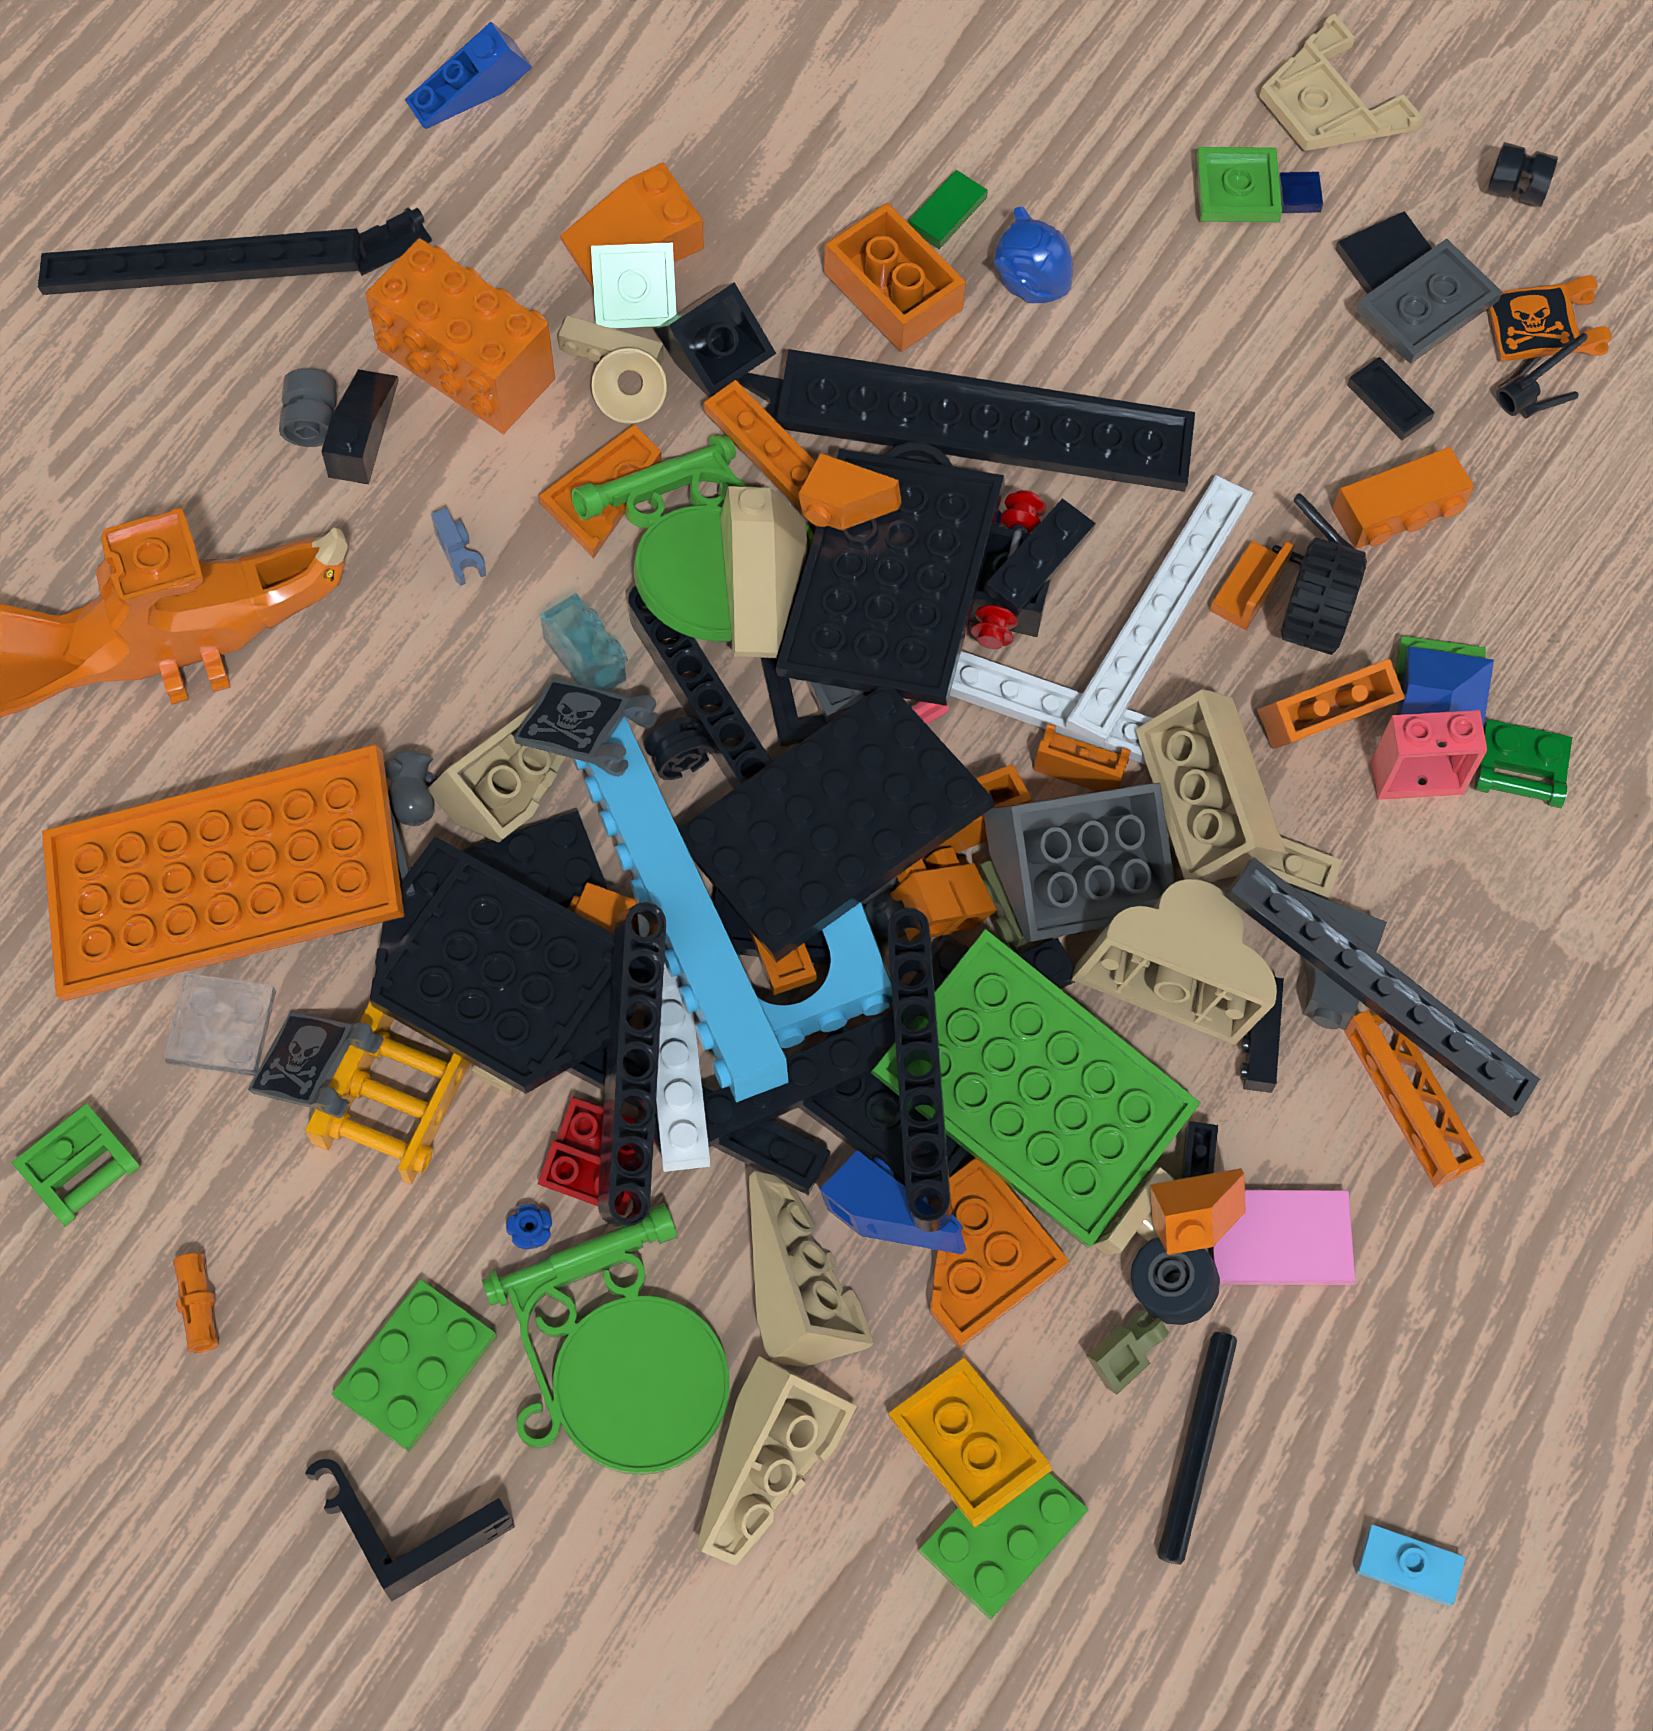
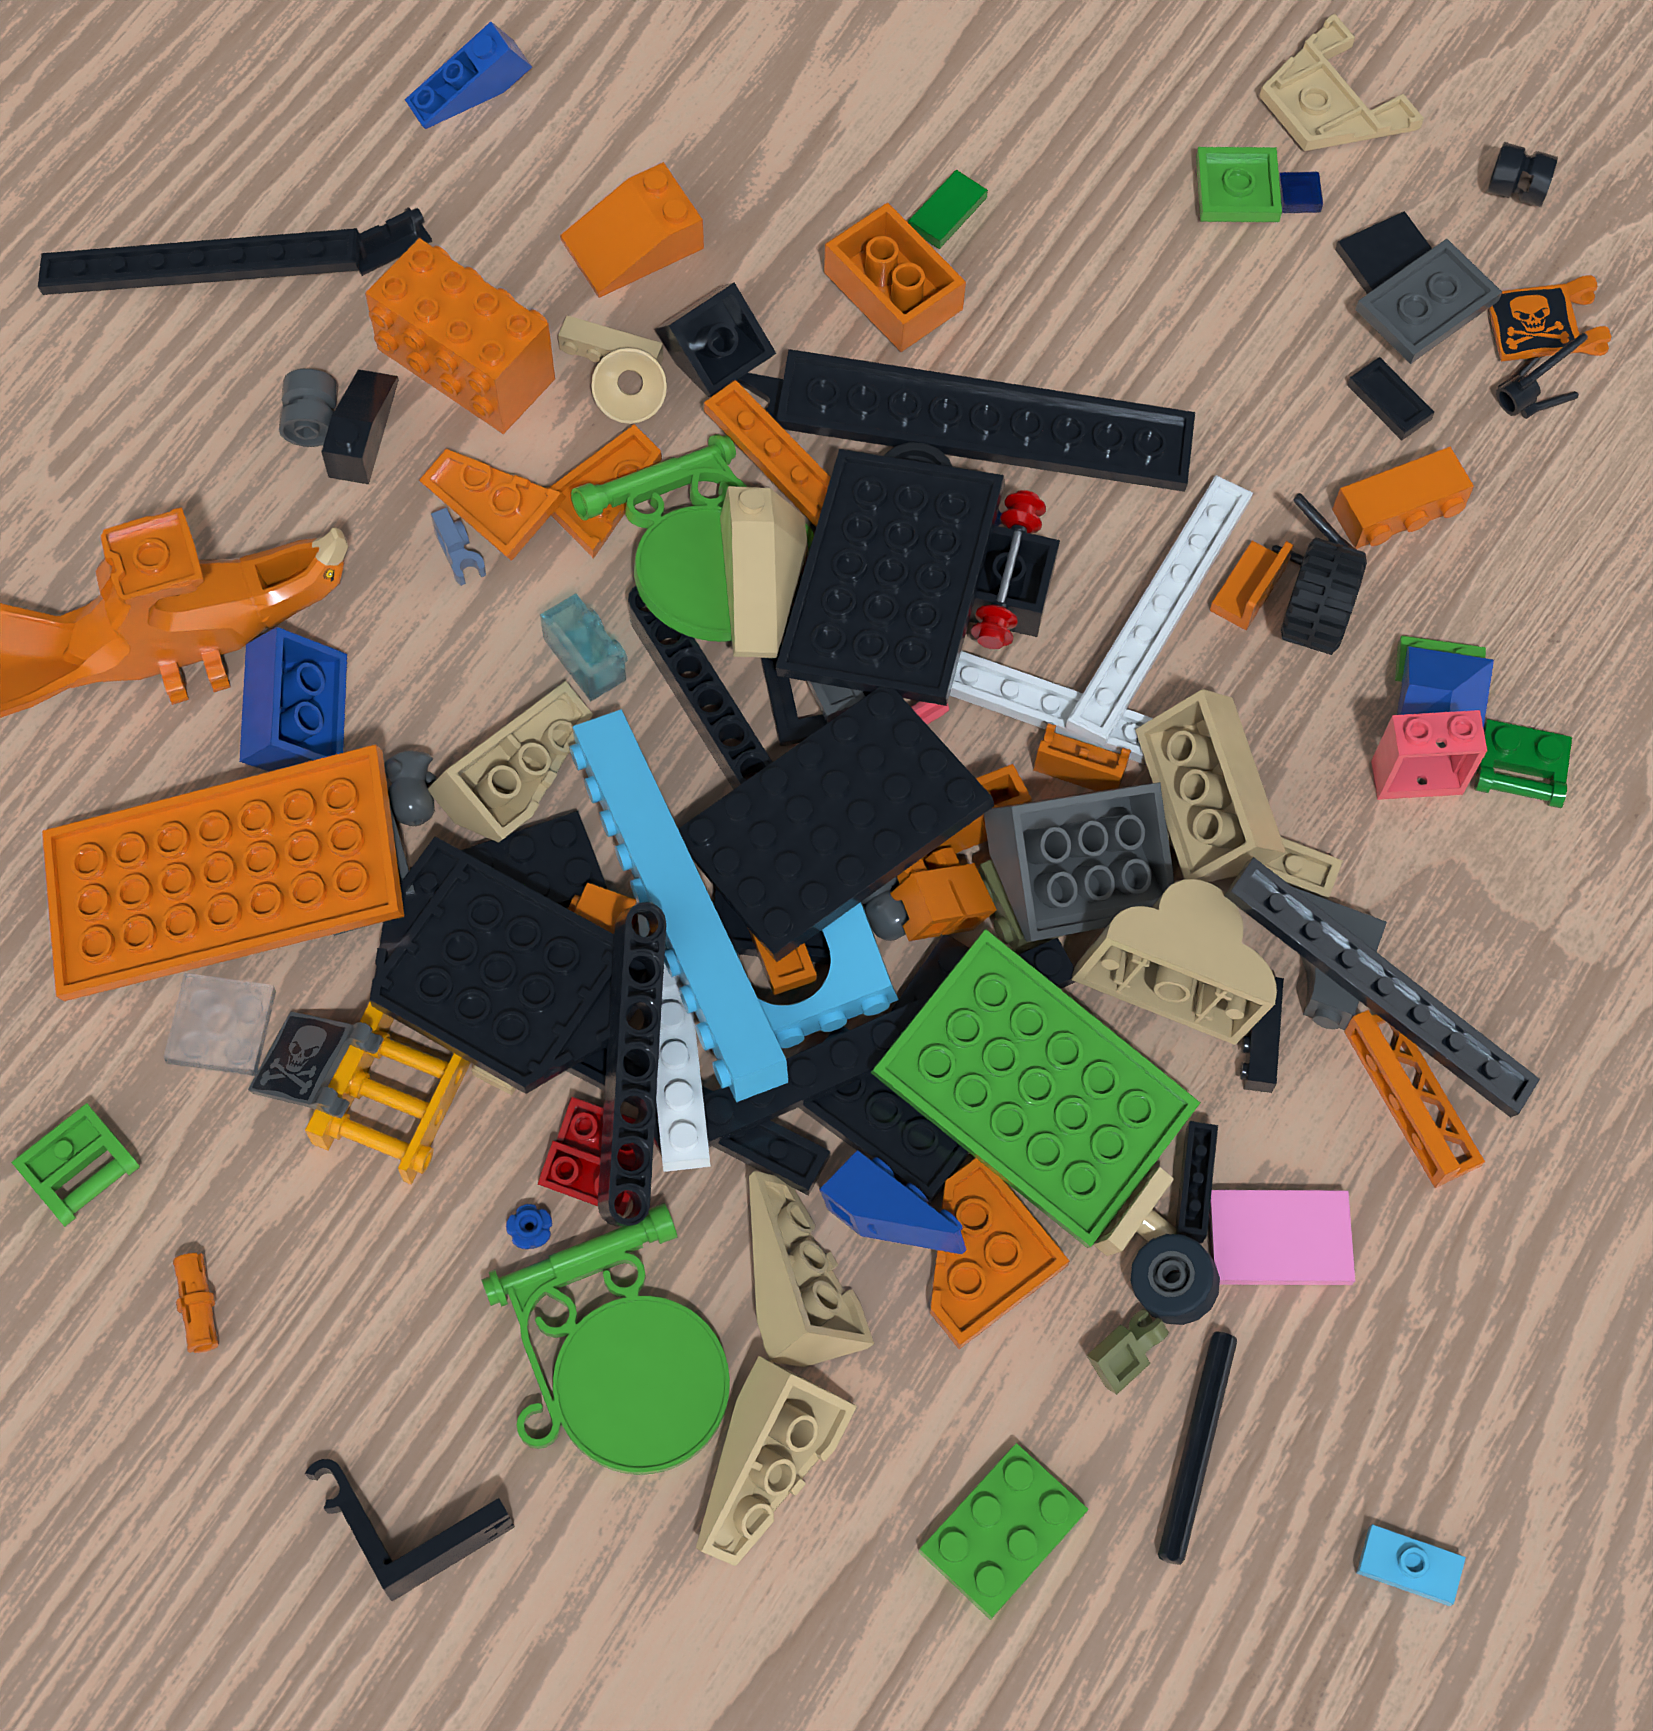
bright green plate [332,1279,497,1453] -> none
dark grey flag [514,678,658,777] -> none
plate [591,242,677,329] -> none
black wheel [644,717,714,780] -> none
orange slope [798,453,902,530] -> none
black beam [887,907,952,1232] -> none
light orange plate [888,1357,1052,1528] -> none
black plate [983,498,1096,617] -> none
blue helmet [994,206,1073,303] -> none
orange slope [1150,1168,1246,1255] -> none
orange brick [1257,658,1405,749] -> none
none -> blue slope [239,627,347,772]
none -> orange wing [419,449,566,561]

